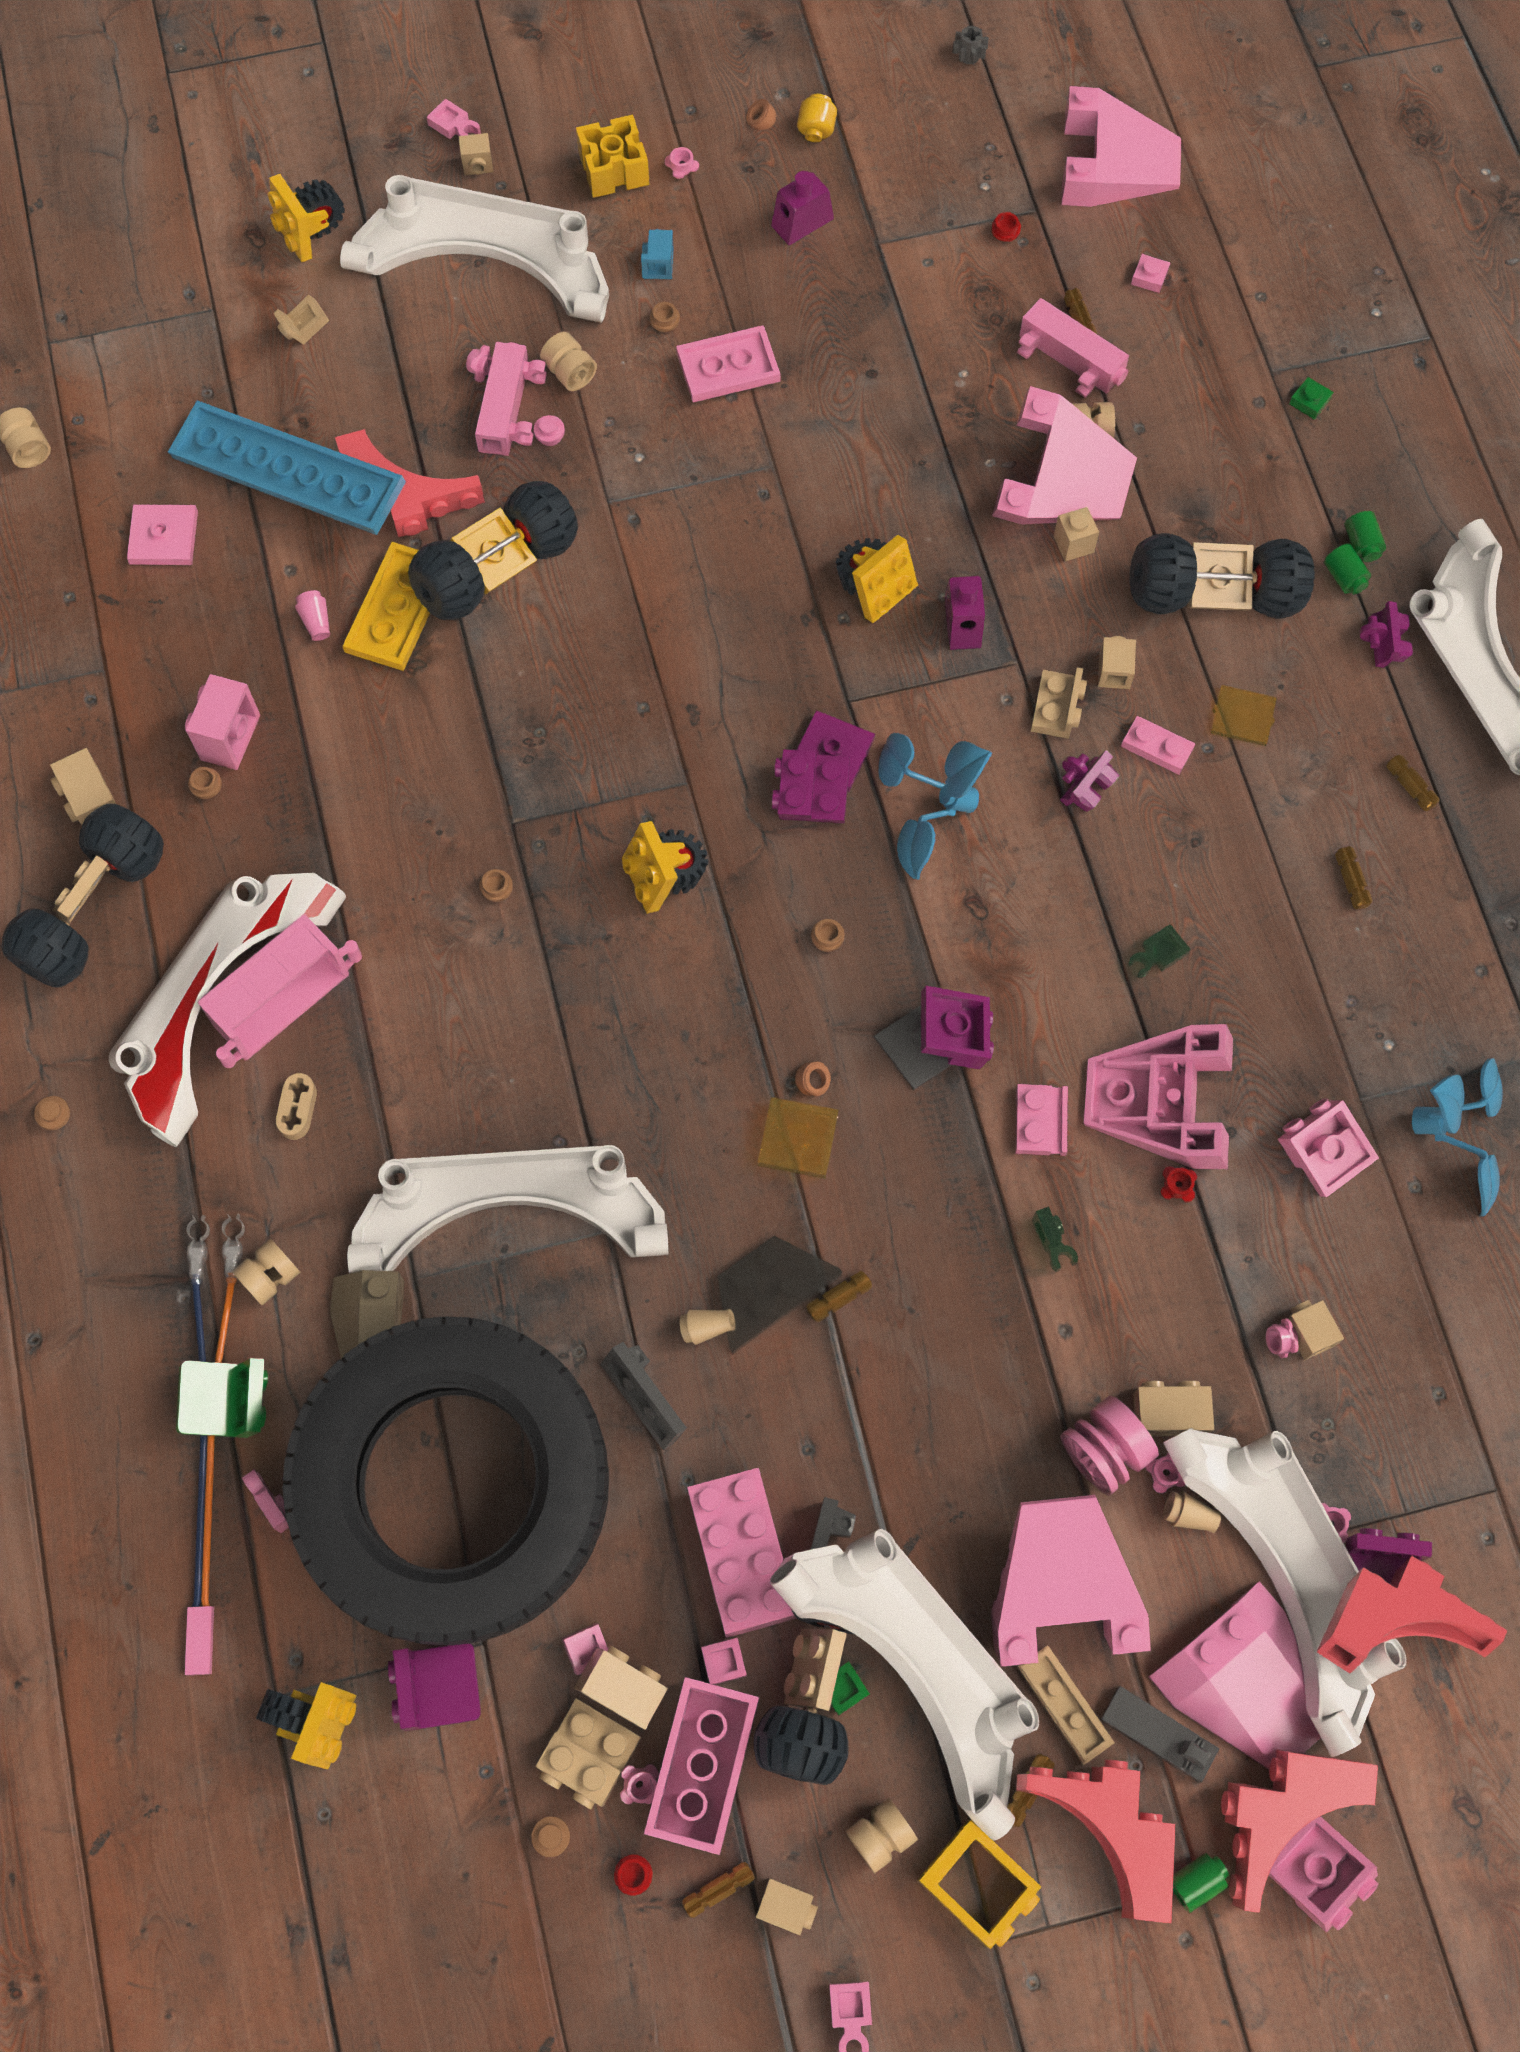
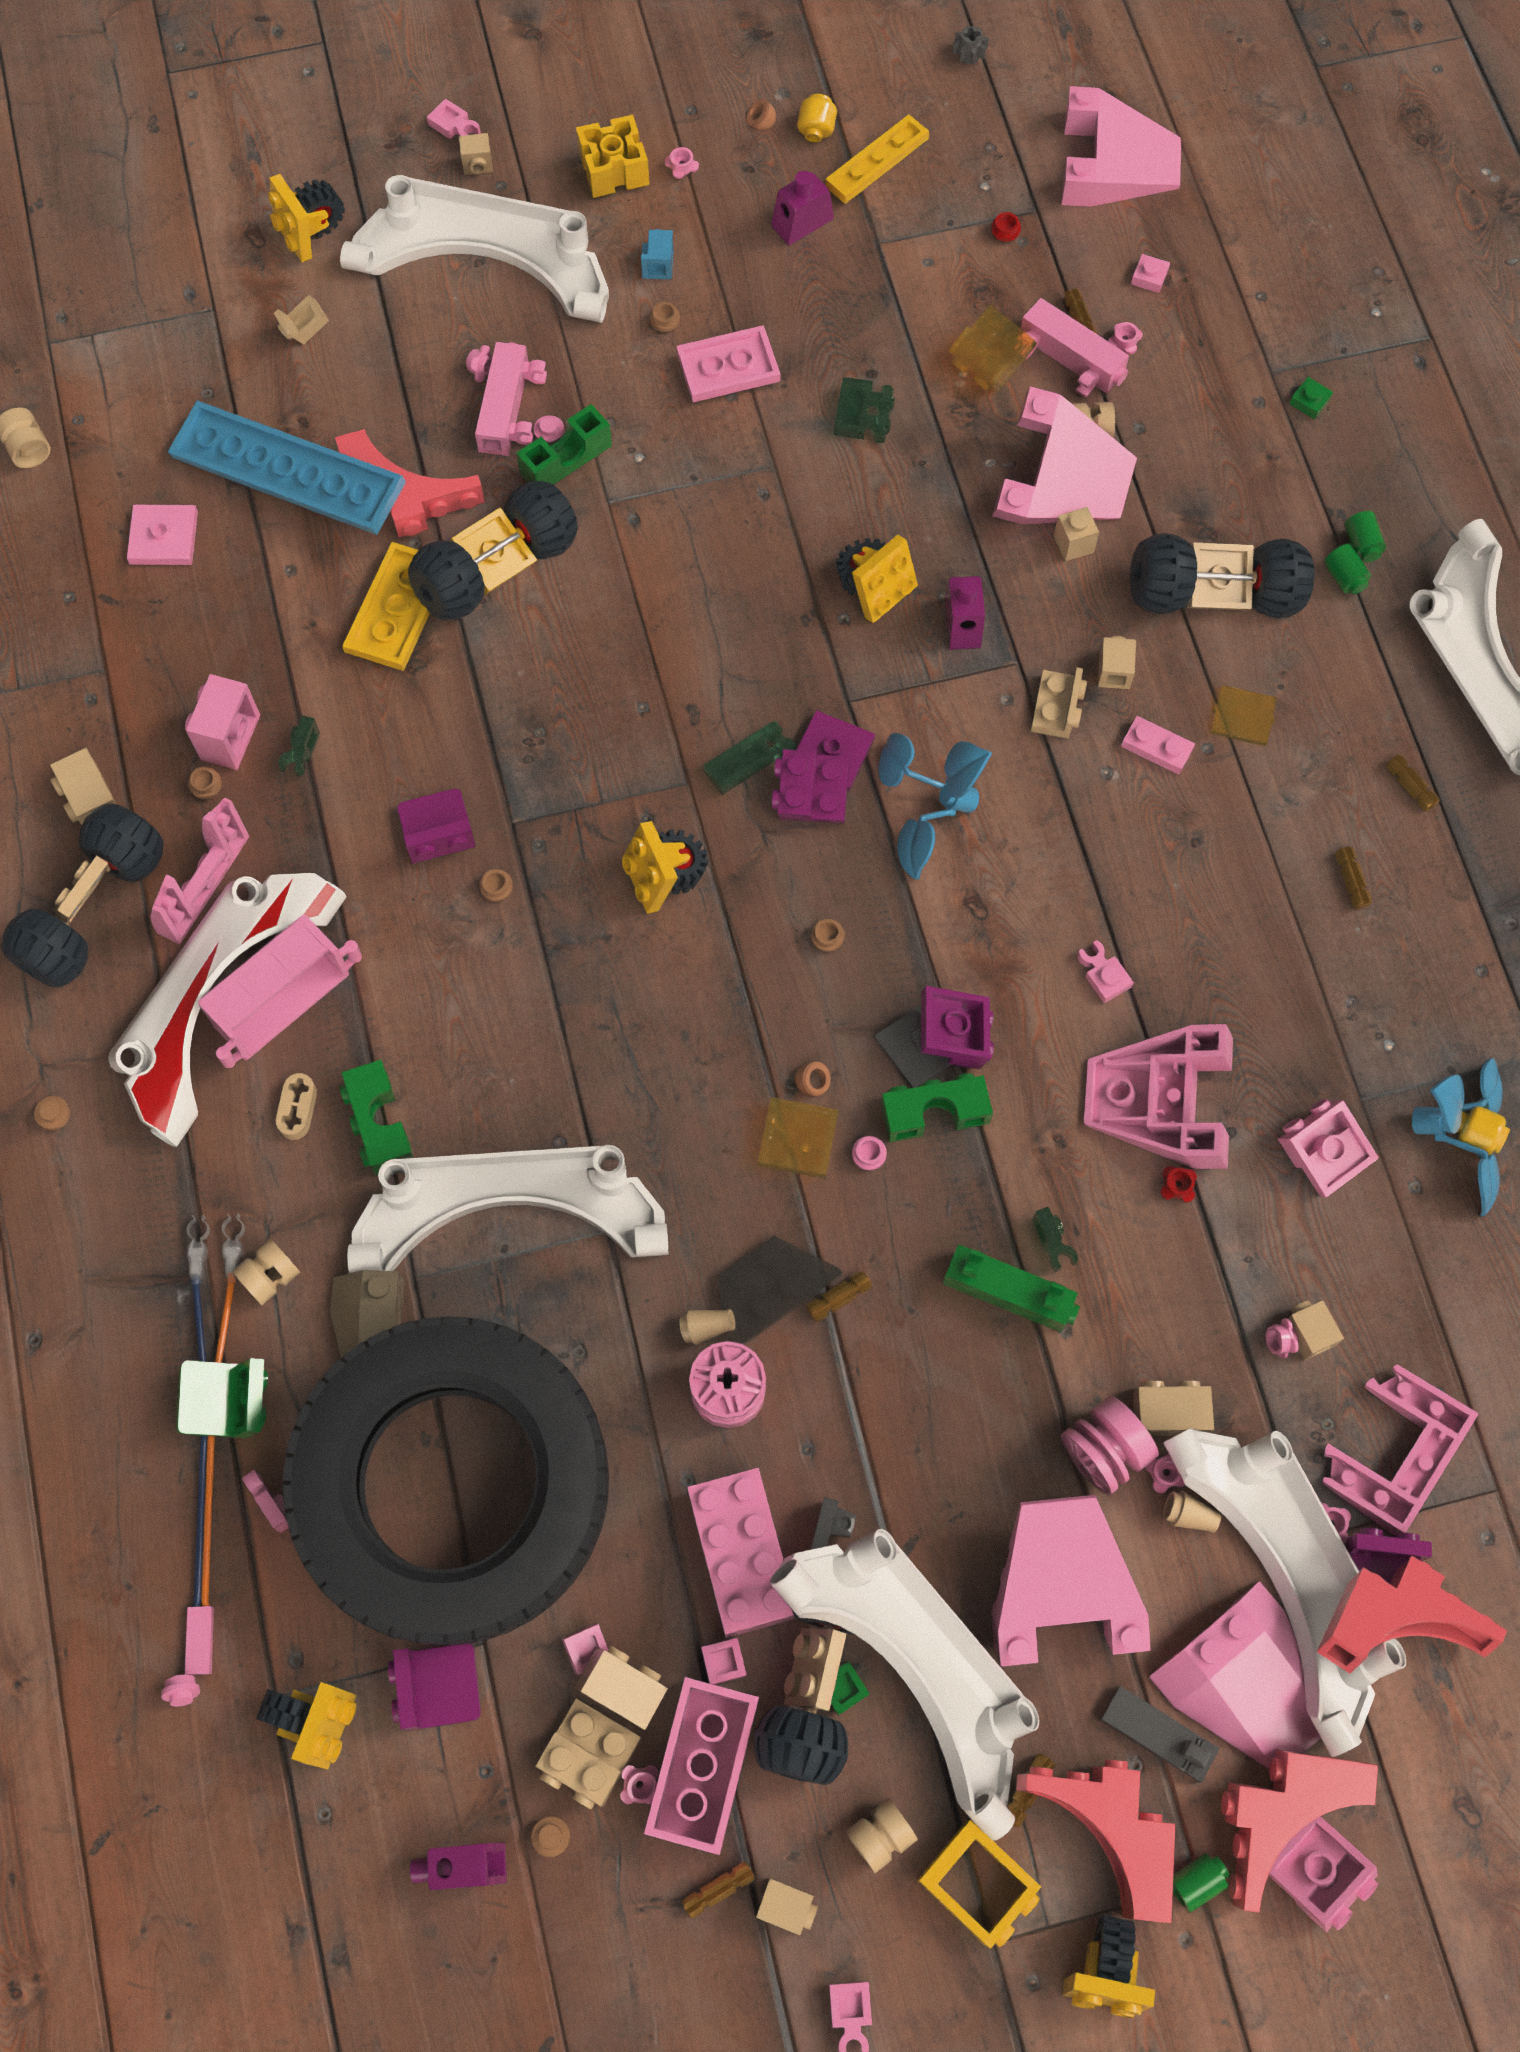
bright pink cone [295,590,330,641] -> none
tan wheel [540,332,597,391] -> none
dark grey hinge [600,1342,687,1450] -> none
red plate [614,1854,653,1896] -> none
bright pink plate [1015,1084,1068,1156] -> none
tan tile [1016,1645,1115,1765] -> none
magenta hips [1060,750,1120,812] -> none
clear green plate [1128,924,1191,978] -> none
magenta hips [1359,601,1413,668] -> none
none -> bright pink wedge [150,798,250,945]
none -> bright pink plate [161,1675,200,1707]
none -> clear green plate [278,715,320,777]
none -> green arch [339,1059,414,1176]
none -> magenta bracket [397,788,476,864]
none -> magenta torso [410,1843,507,1890]
none -> green arch [516,404,612,485]
none -> bright pink wheel [689,1341,766,1429]
none -> clear green plate [703,721,796,795]
none -> yellow plate [825,114,929,204]
none -> clear green plate [834,377,895,443]
none -> bright pink plate [852,1136,887,1171]
none -> green arch [881,1073,993,1143]
none -> green brick [943,1244,1080,1333]
none -> clear yellow plate [948,305,1037,393]
none -> plate [1062,1915,1155,2018]
none -> bright pink plate [1077,940,1134,1003]
none -> bright pink plate [1108,322,1142,354]
none -> bright pink wedge [1322,1364,1479,1537]
none -> yellow head [1457,1106,1510,1155]

